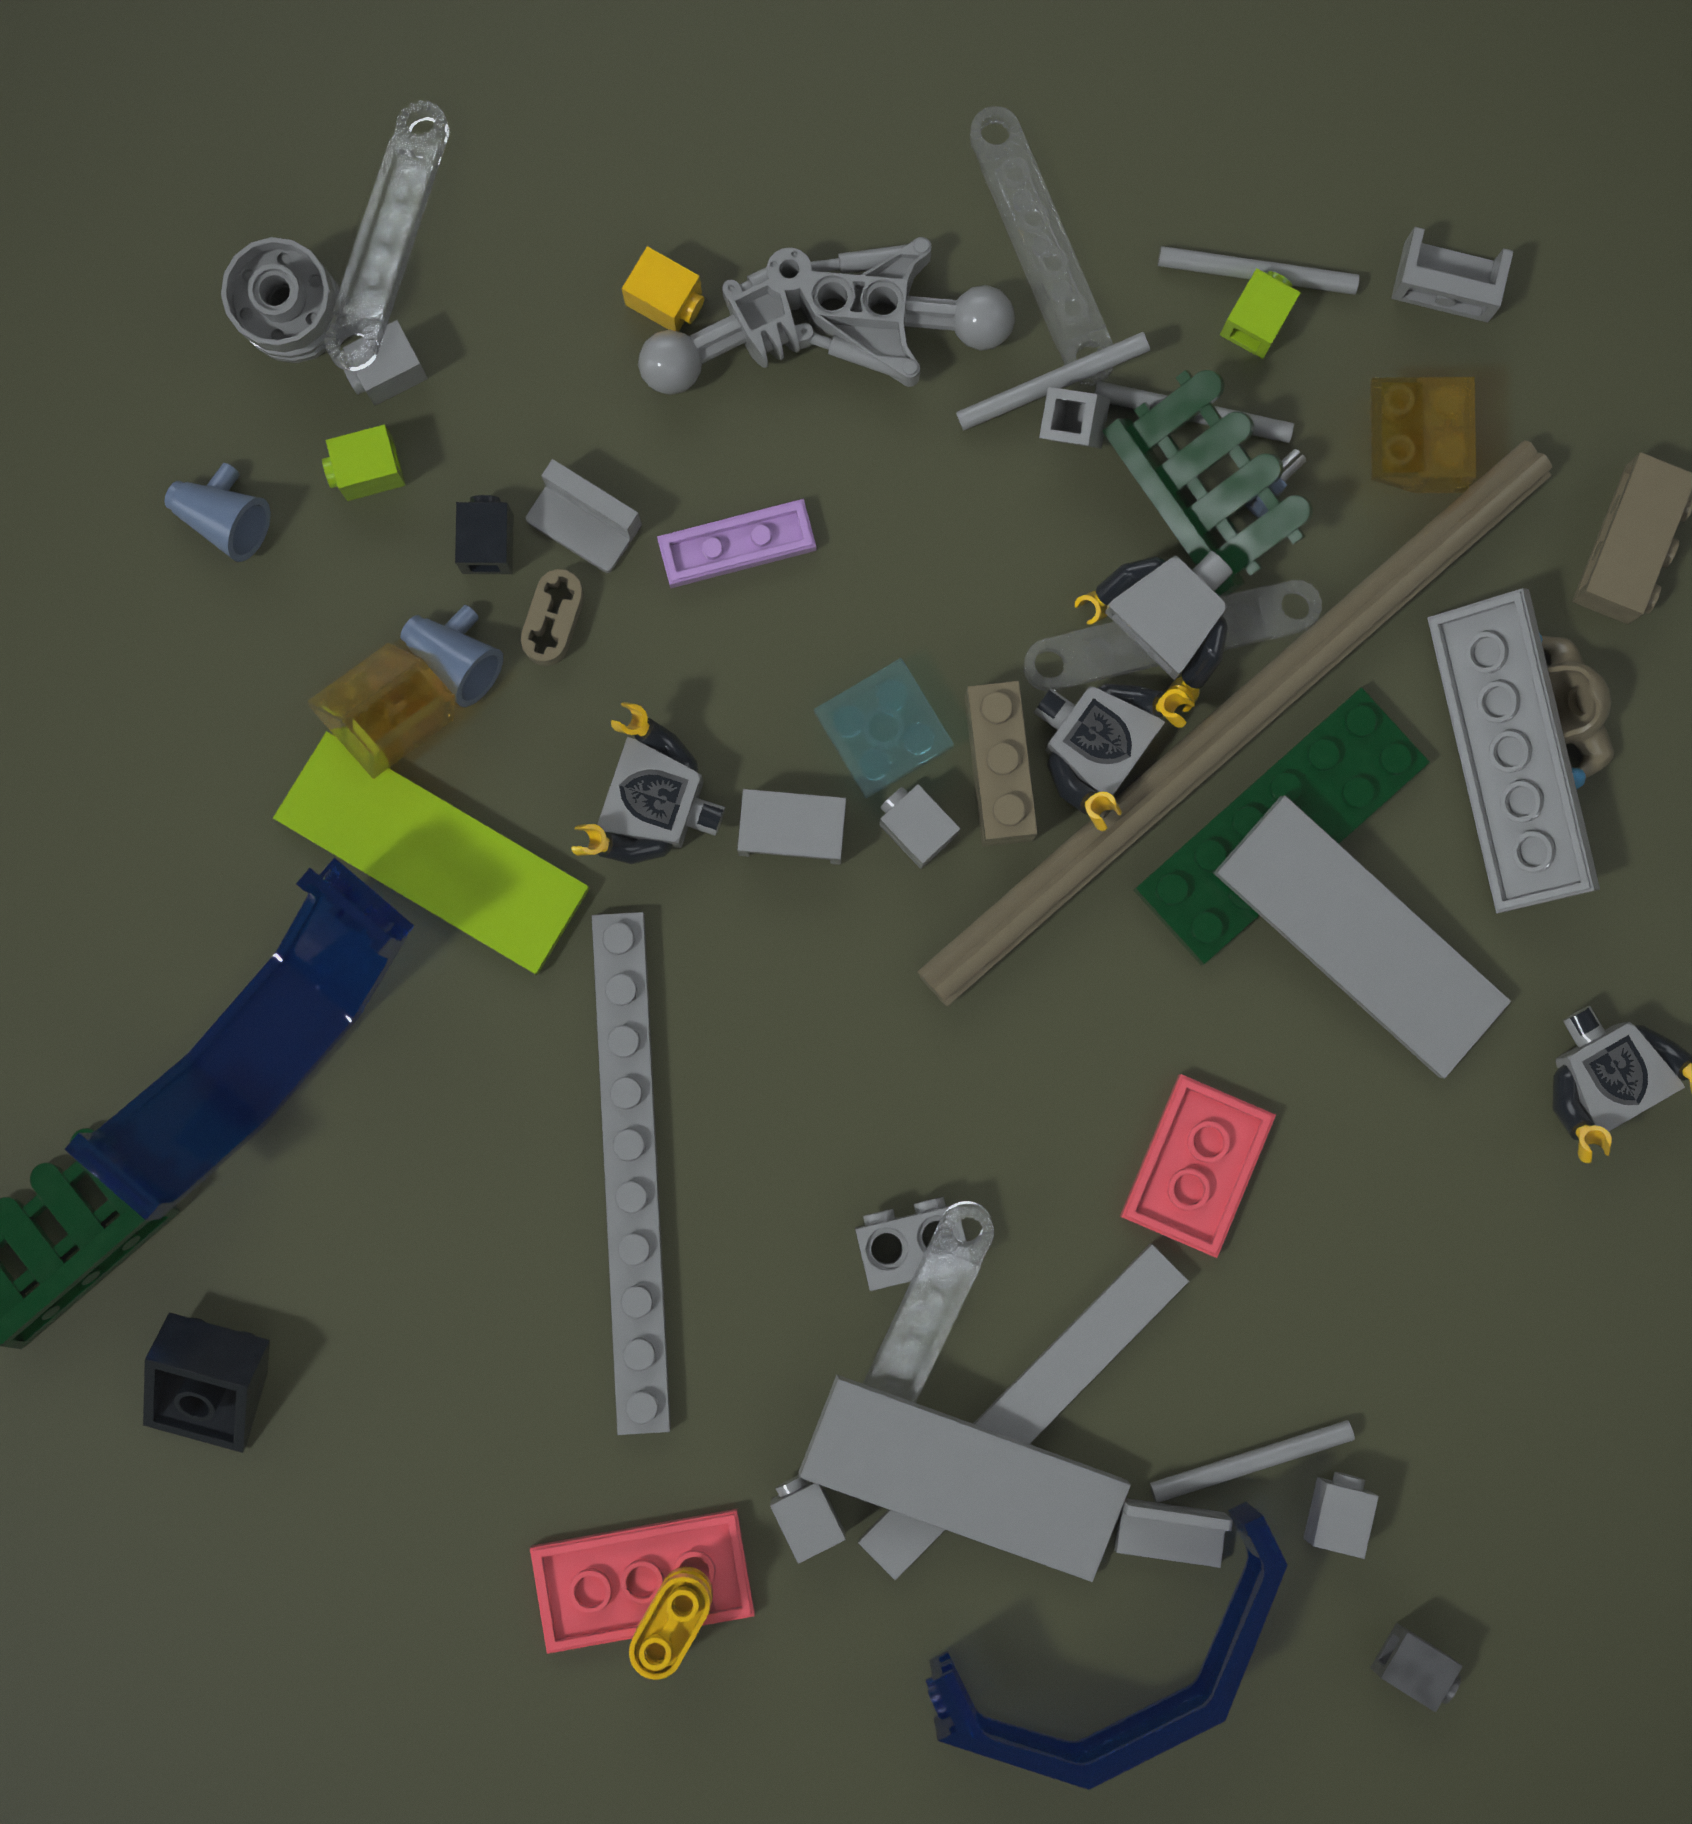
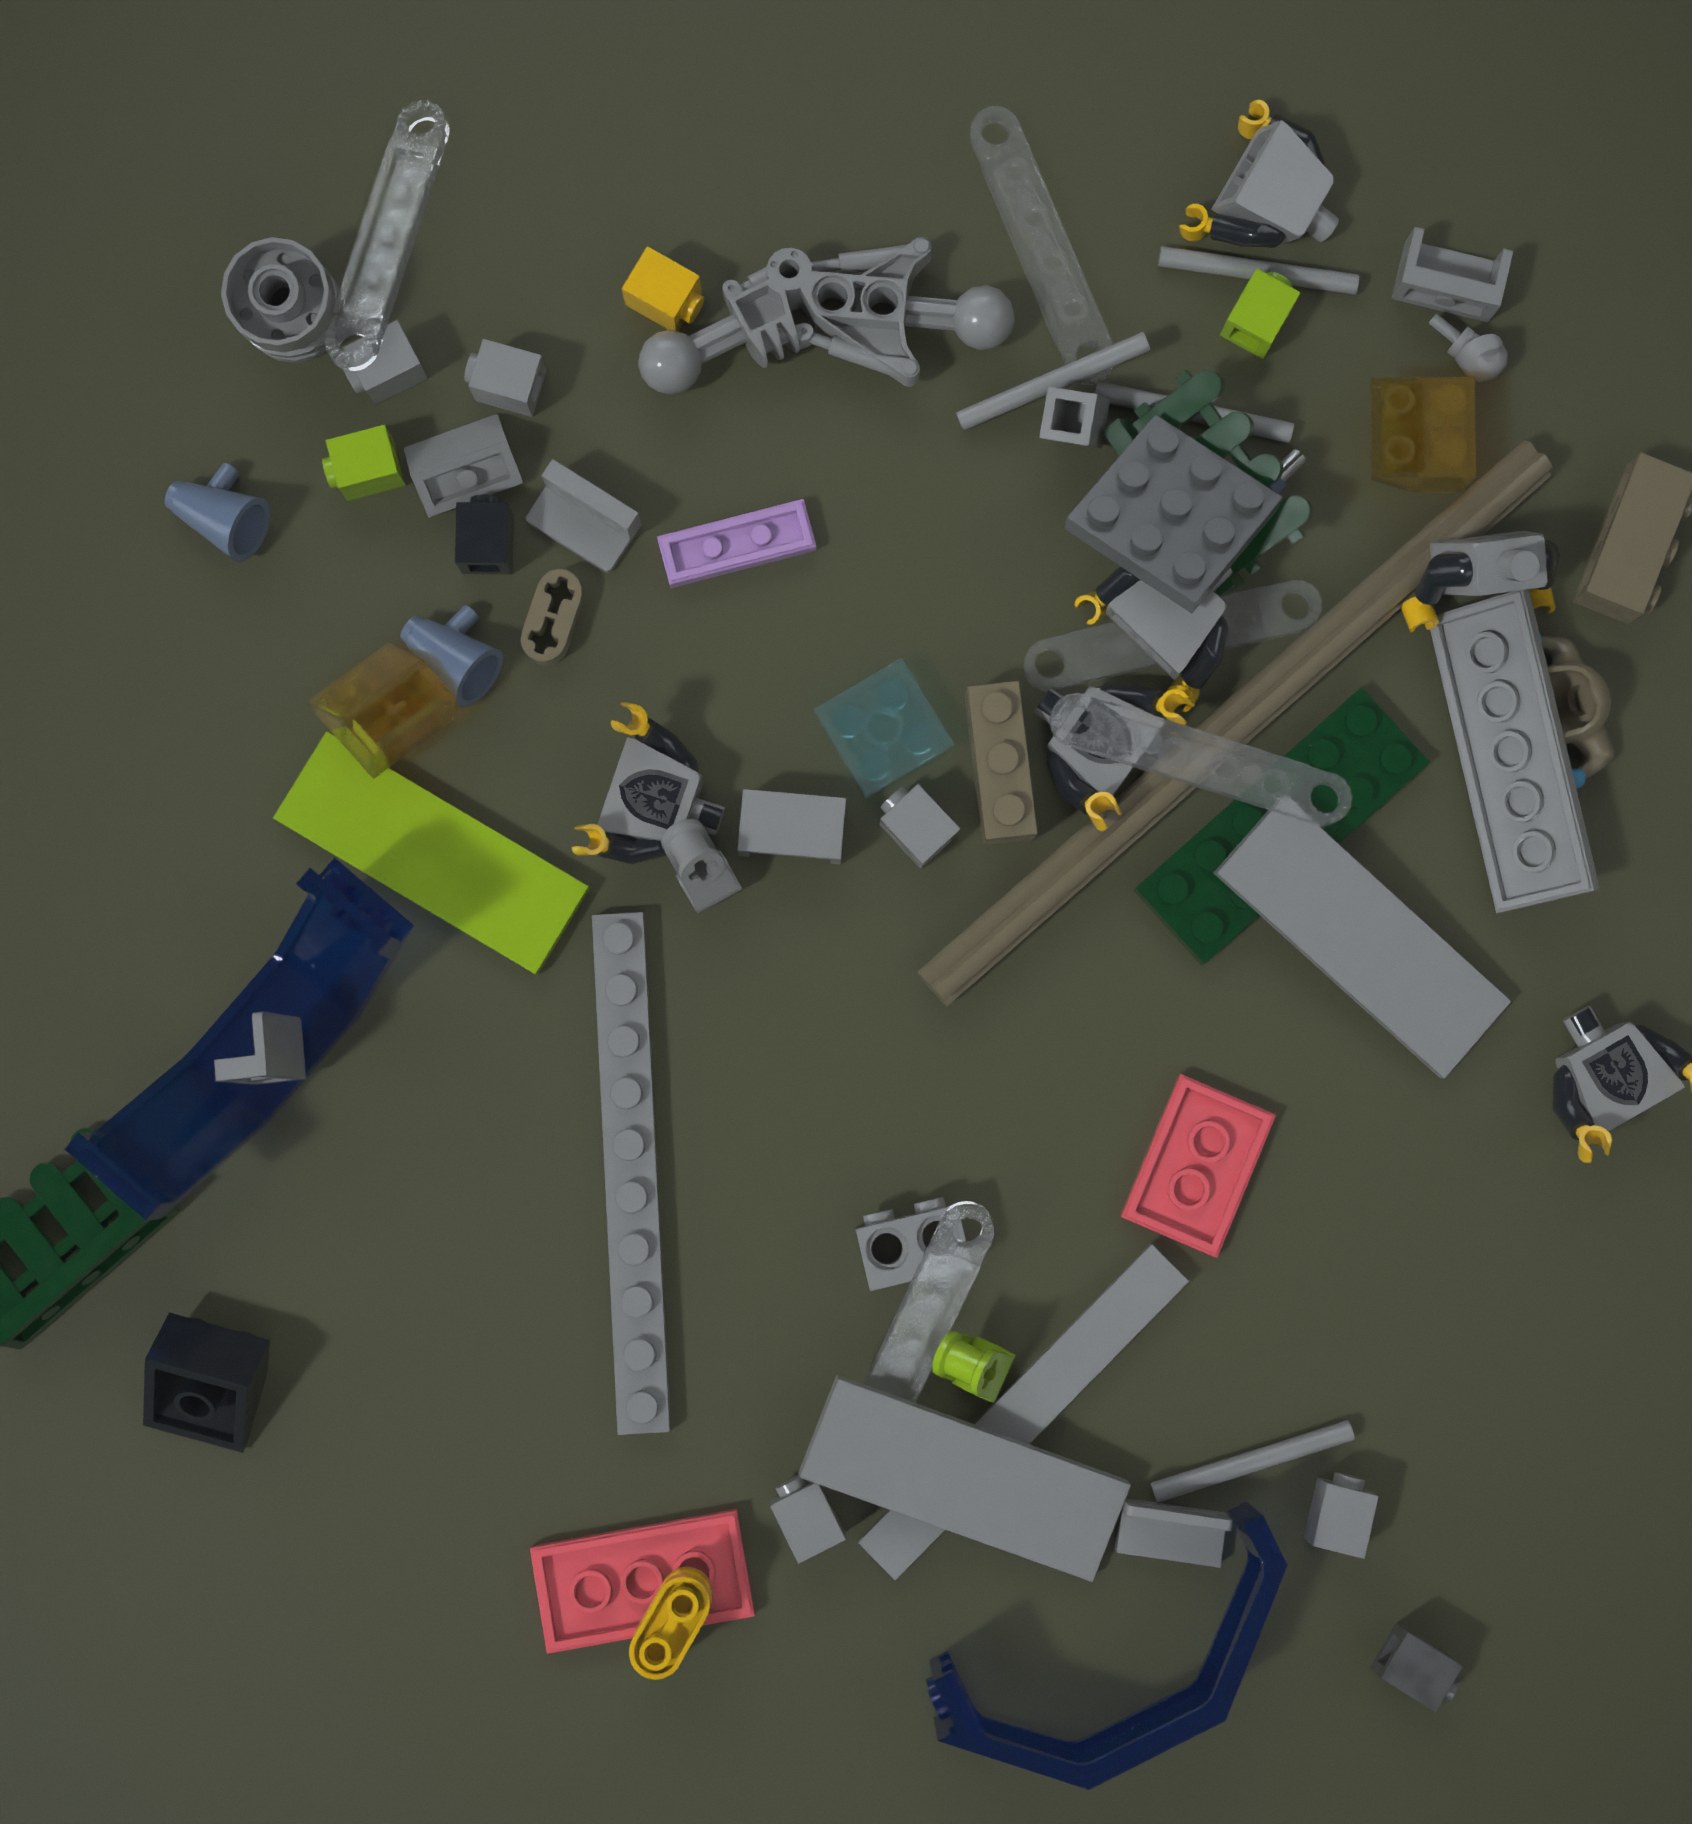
none -> light grey panel [214,1012,306,1085]
none -> light grey panel [404,414,523,518]
none -> light grey brick [464,339,547,417]
none -> light grey piece [661,819,742,915]
none -> lime piece [932,1330,1016,1403]
none -> clear plate [1050,693,1353,826]
none -> dark grey plate [1064,415,1283,614]
none -> light grey torso [1179,100,1339,248]
none -> torso [1401,531,1560,633]
none -> light grey piece [1429,313,1508,383]

